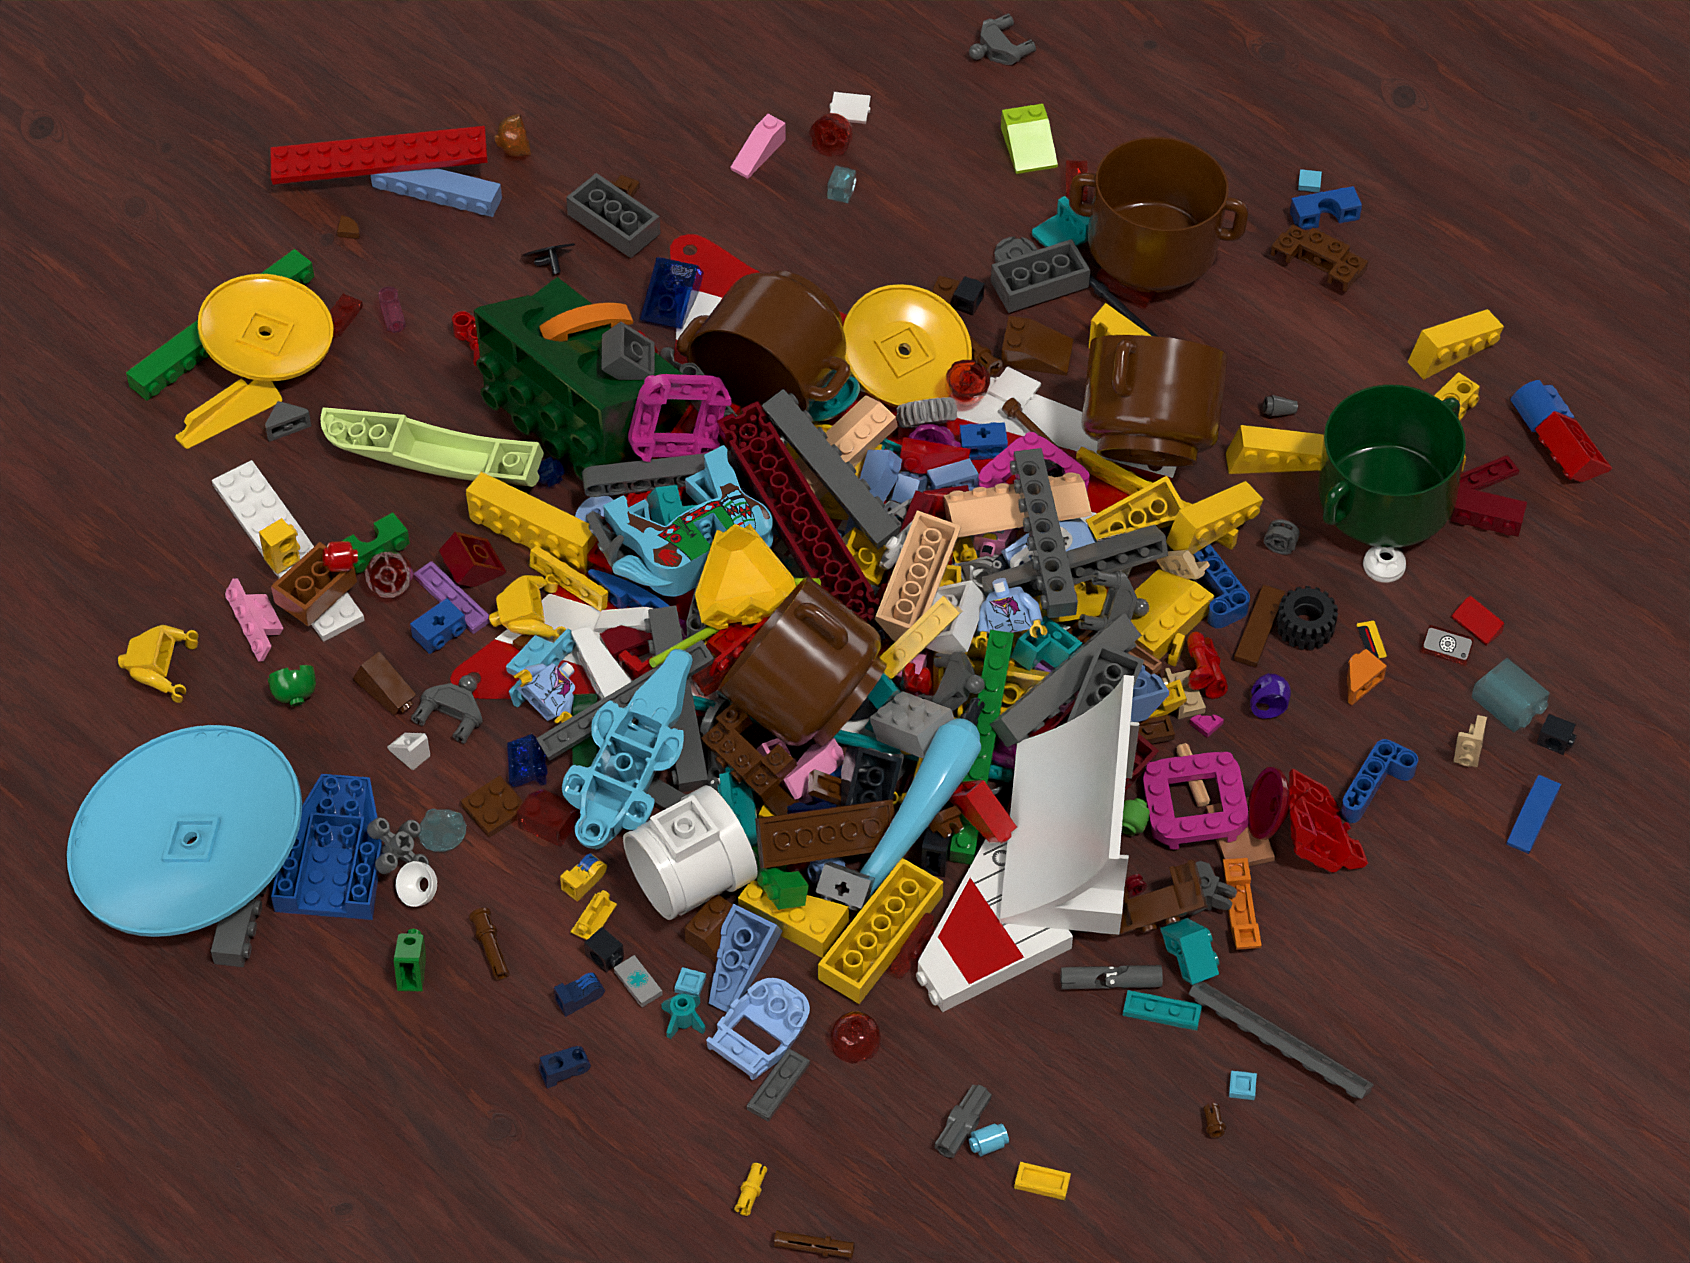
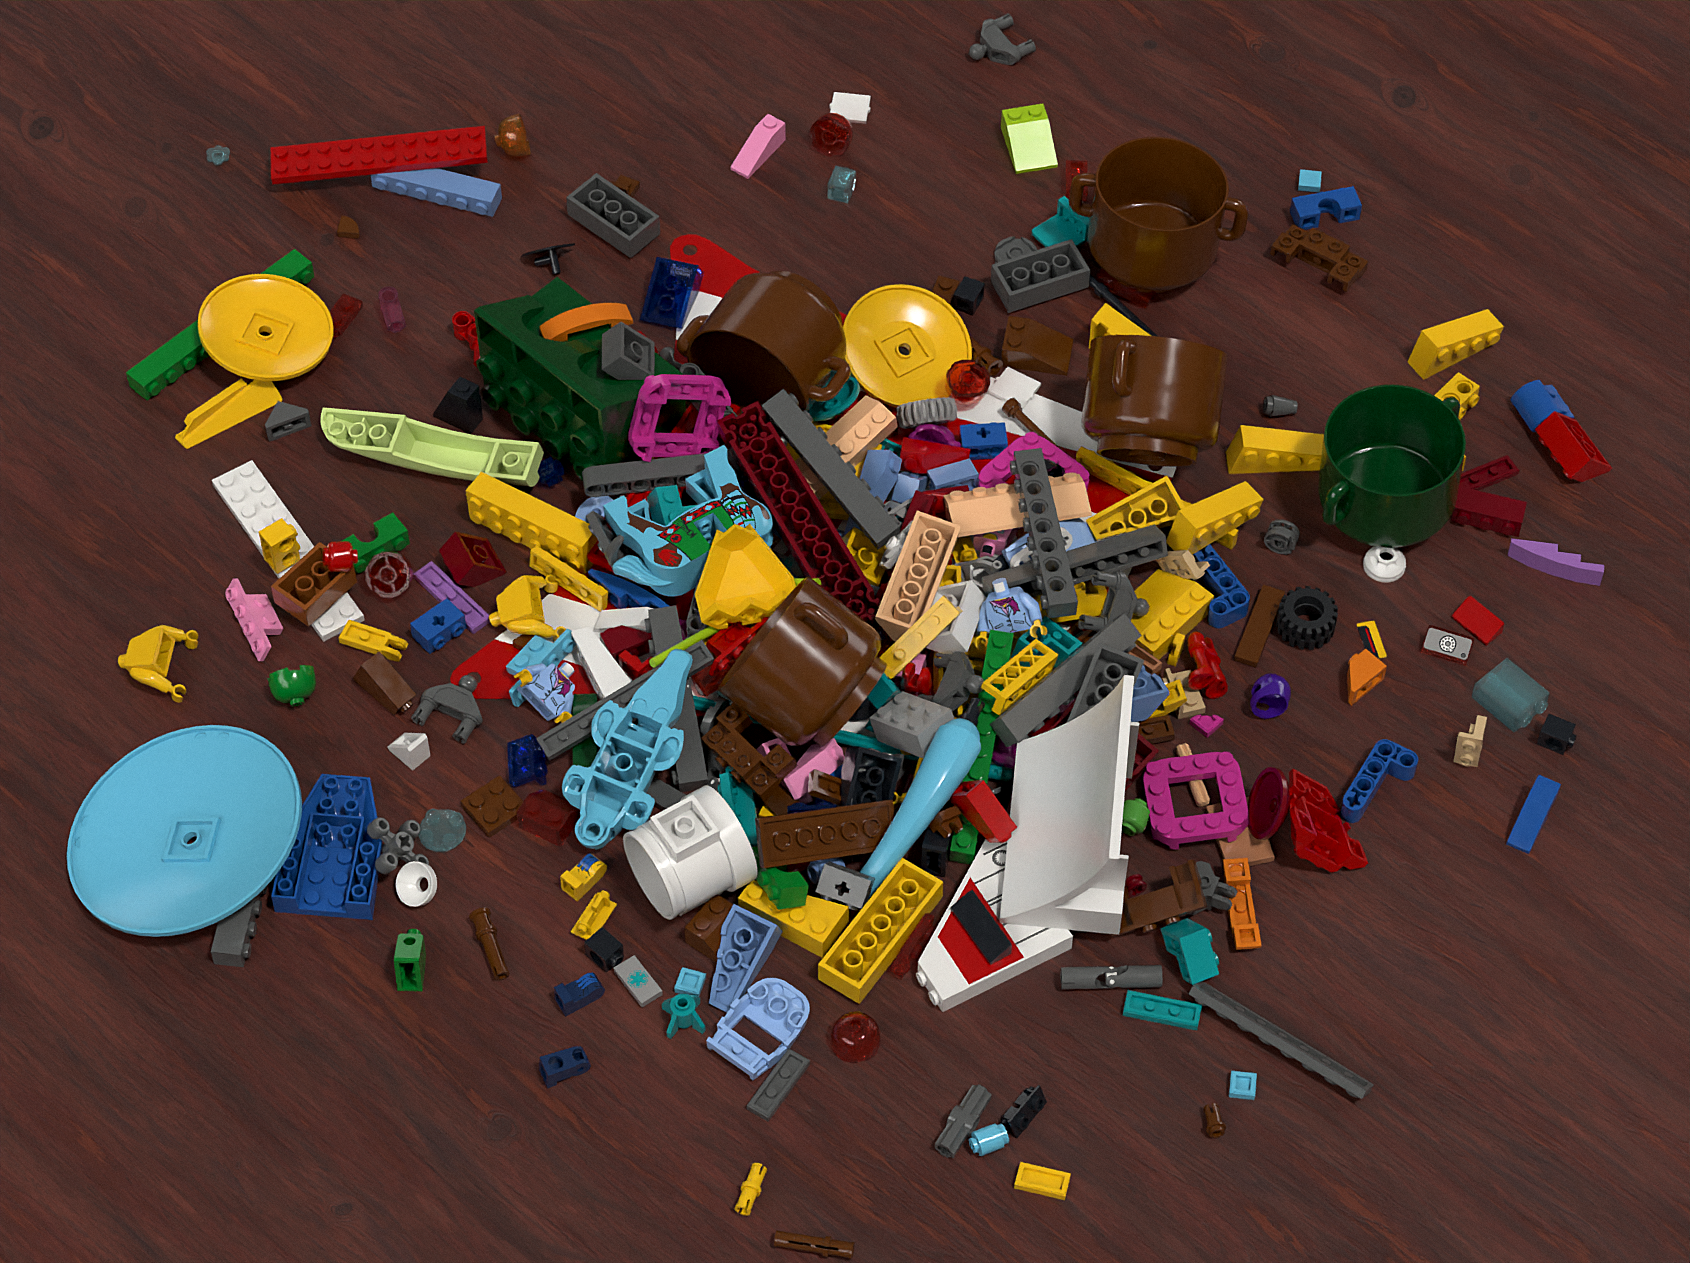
none -> clear light blue plant [206,145,230,165]
none -> yellow hinge [338,620,408,662]
none -> black slope [433,377,483,434]
none -> black slope [950,890,1012,965]
none -> yellow fence [981,639,1059,715]
none -> black hinge [1000,1085,1047,1138]
none -> medium lavender slope [1508,538,1604,586]

